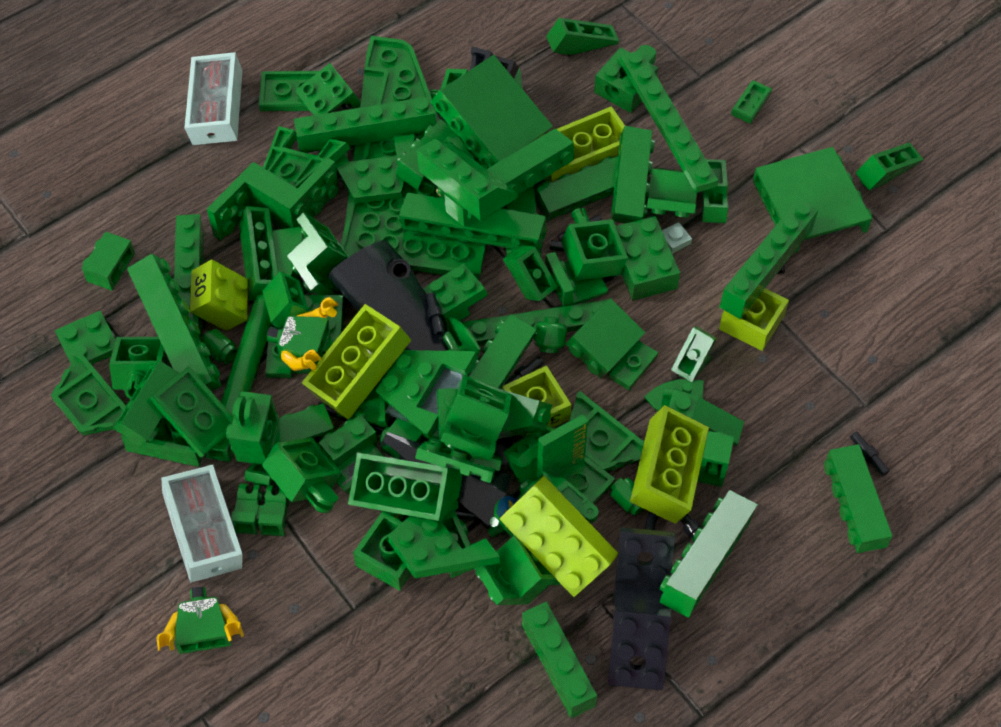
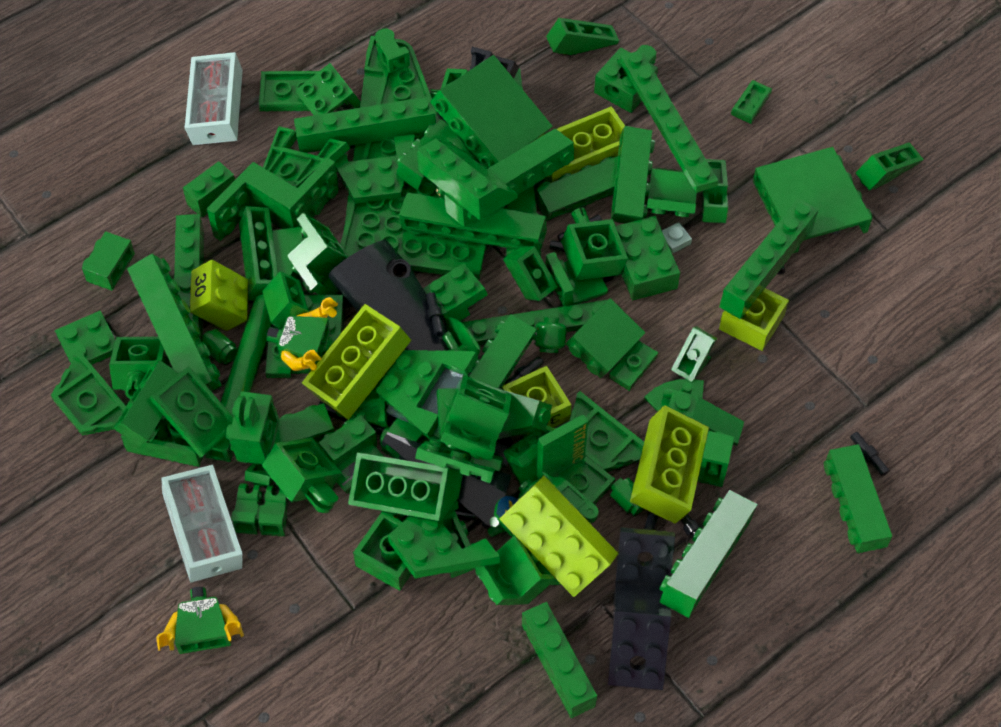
none -> green brick [183,161,235,218]
none -> green leg [375,28,410,73]

